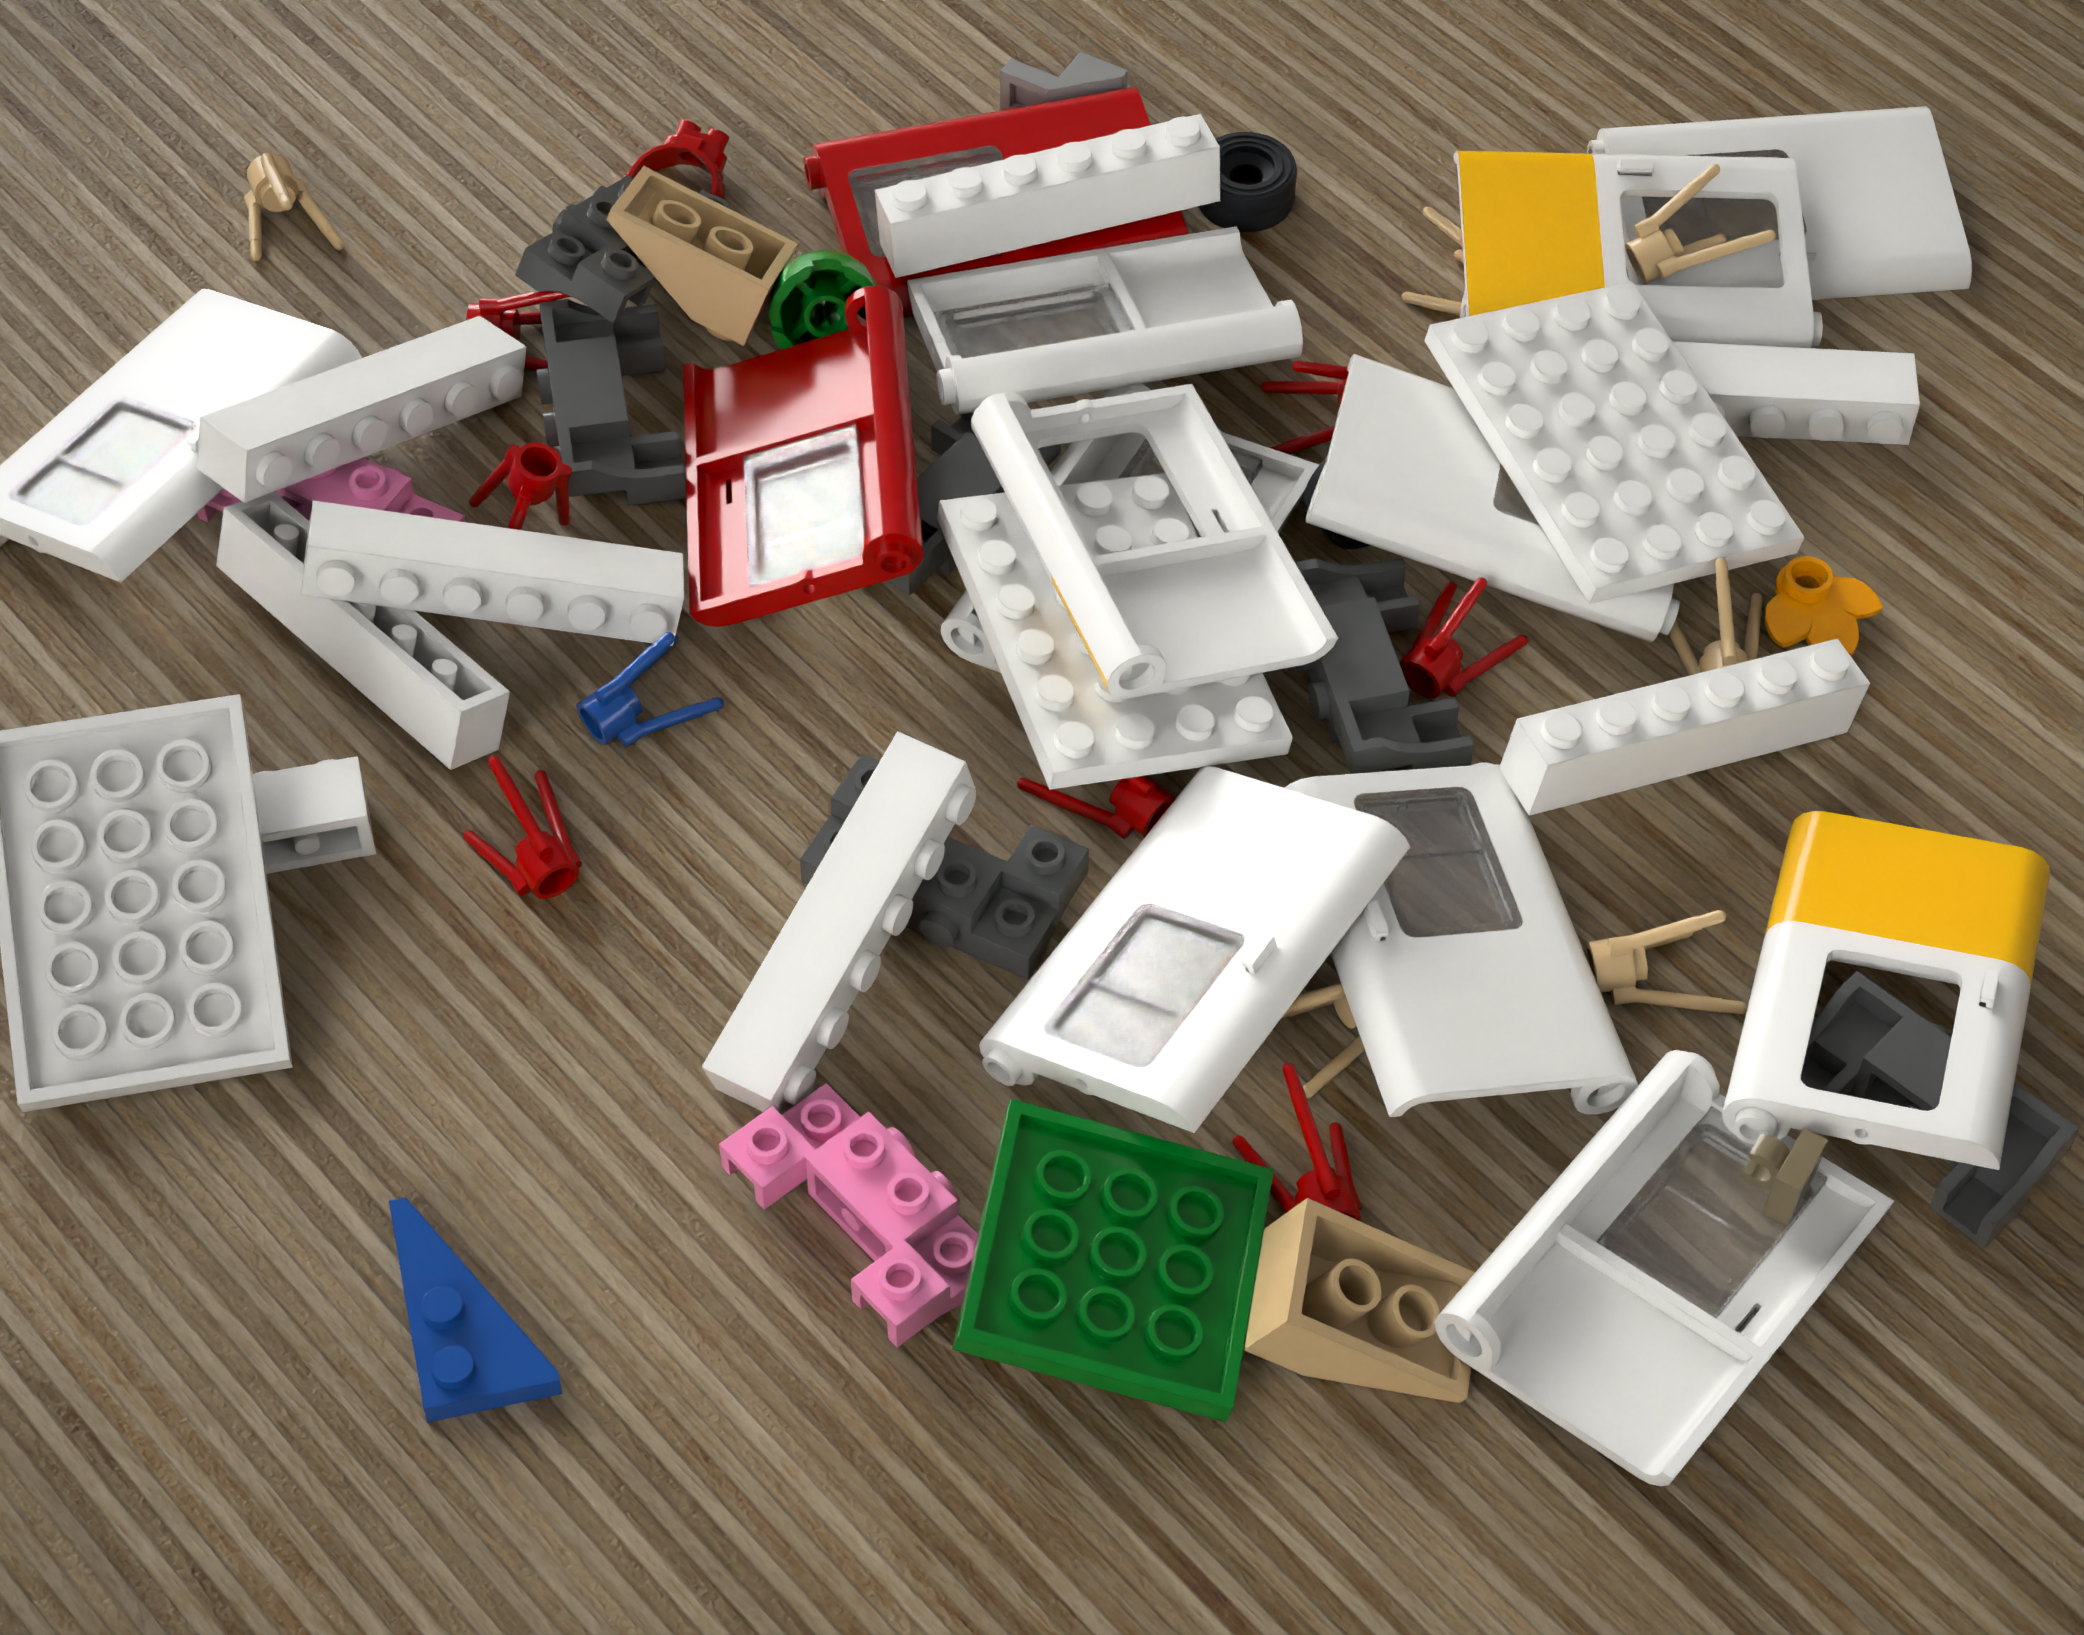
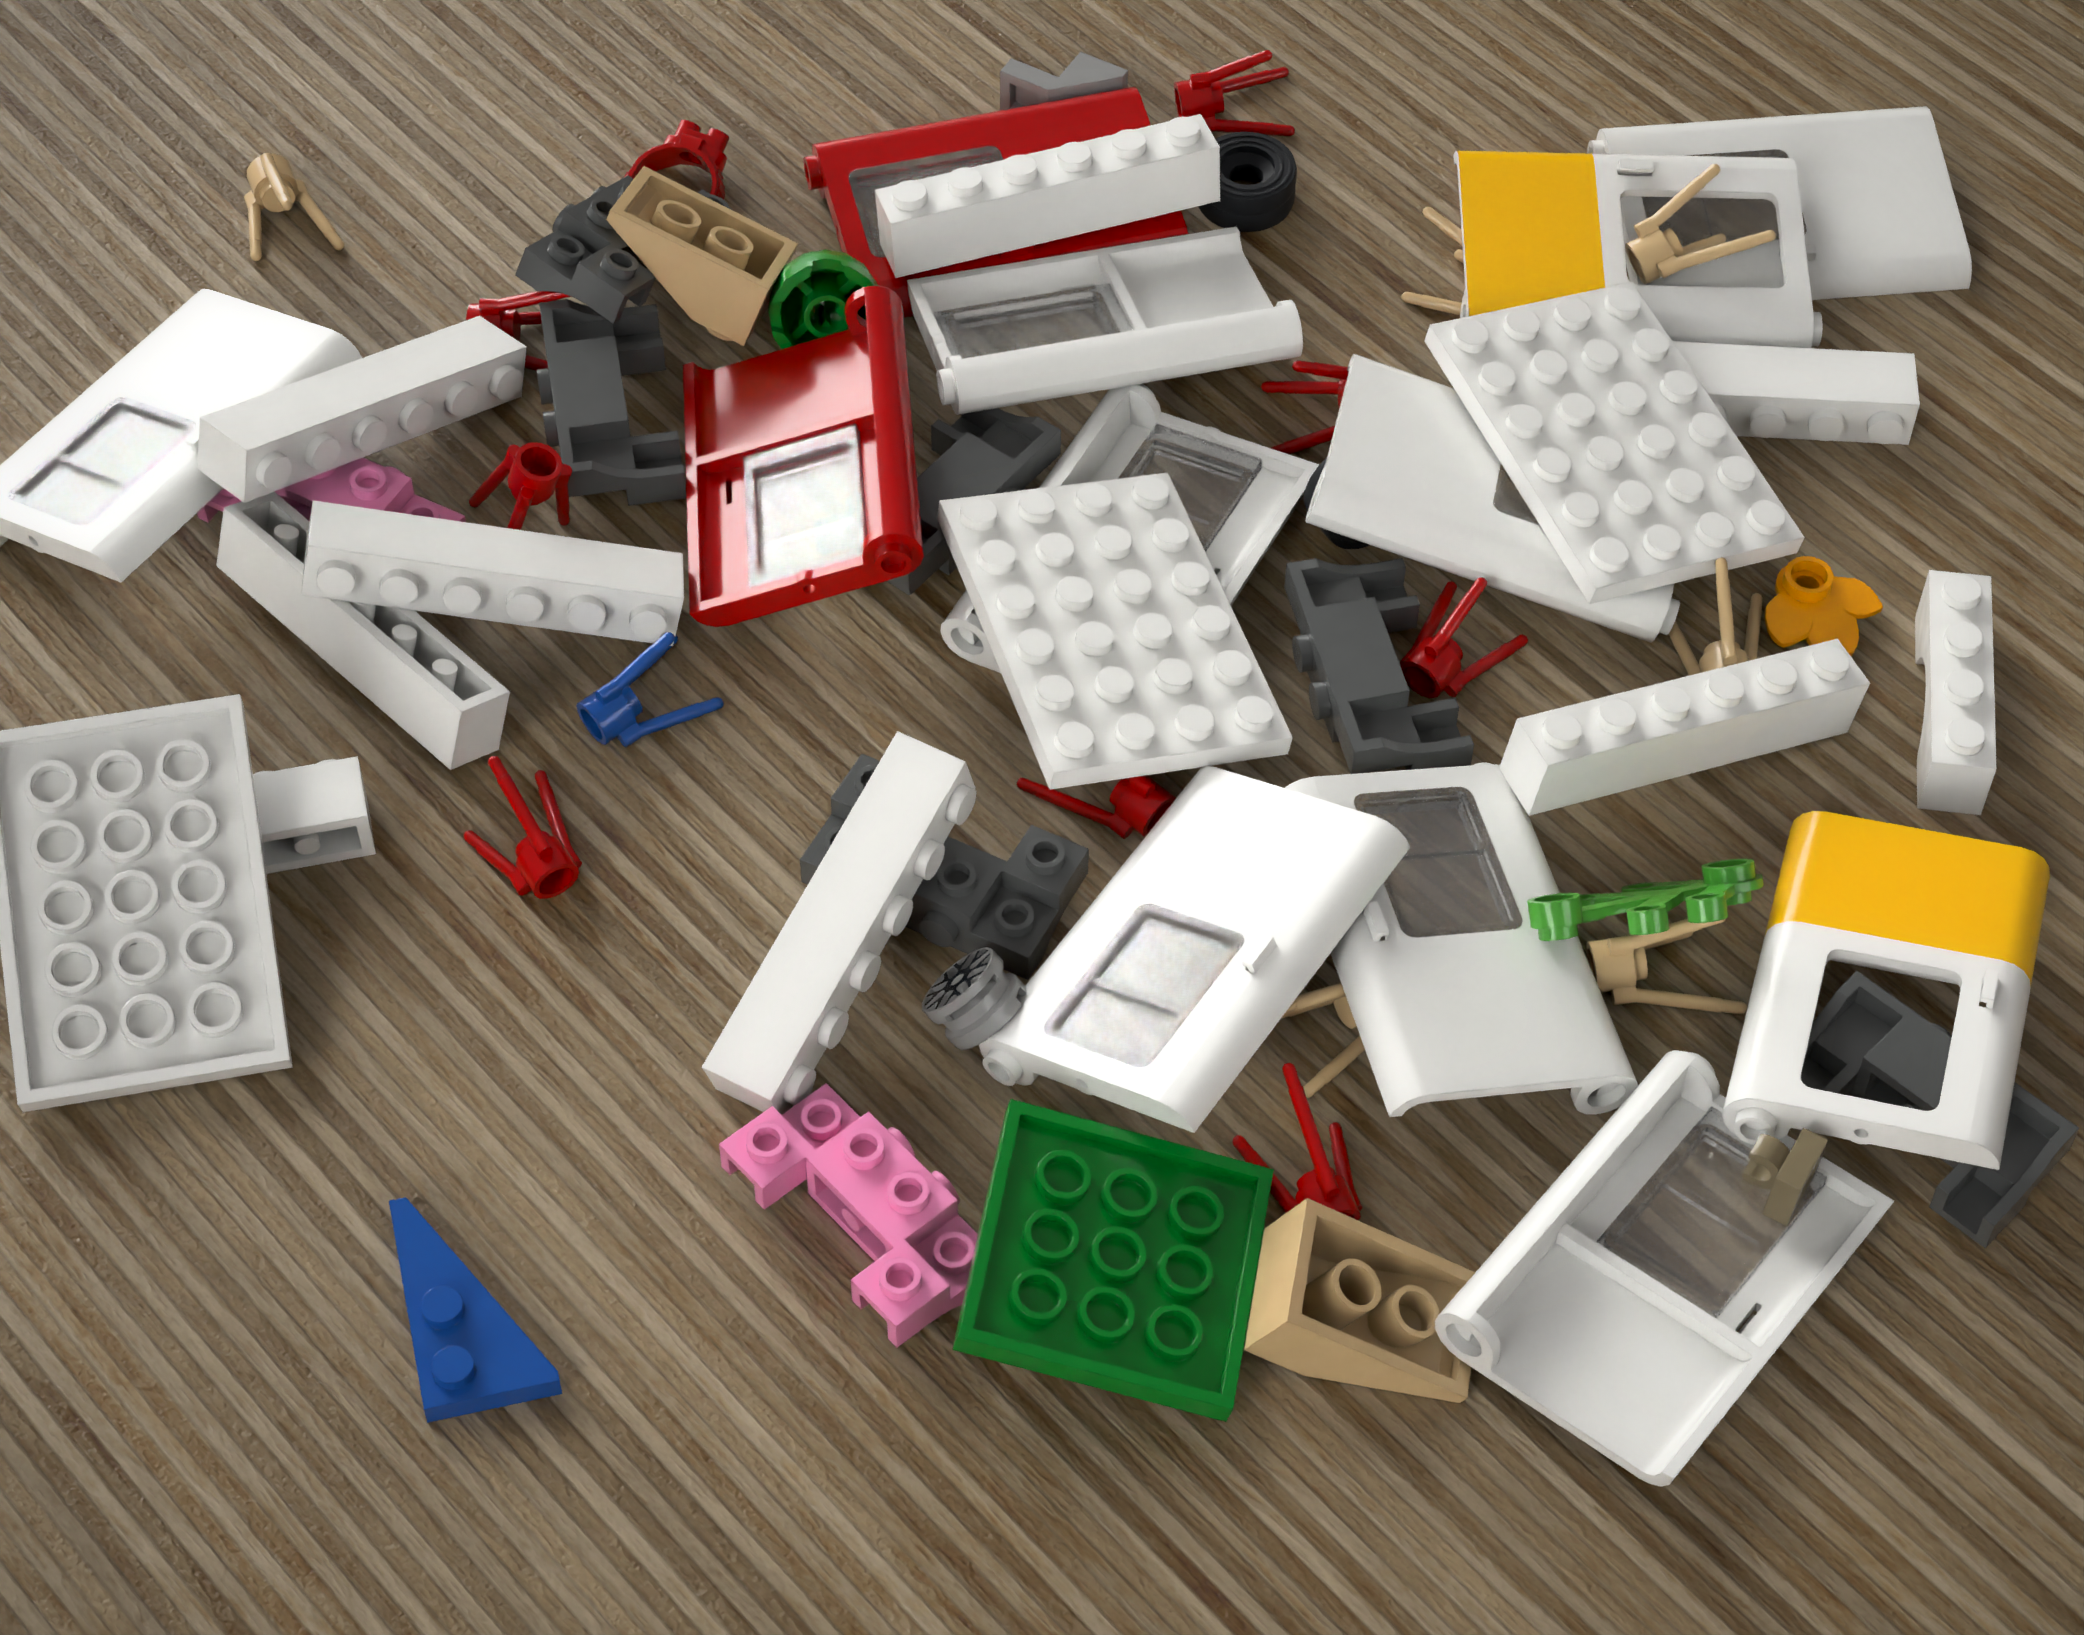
white piece [971,384,1338,699] -> none
none -> light grey wheel [922,947,1027,1050]
none -> red plant [1174,50,1295,136]
none -> bright green plant [1527,859,1764,941]
none -> white arch [1915,570,1997,815]

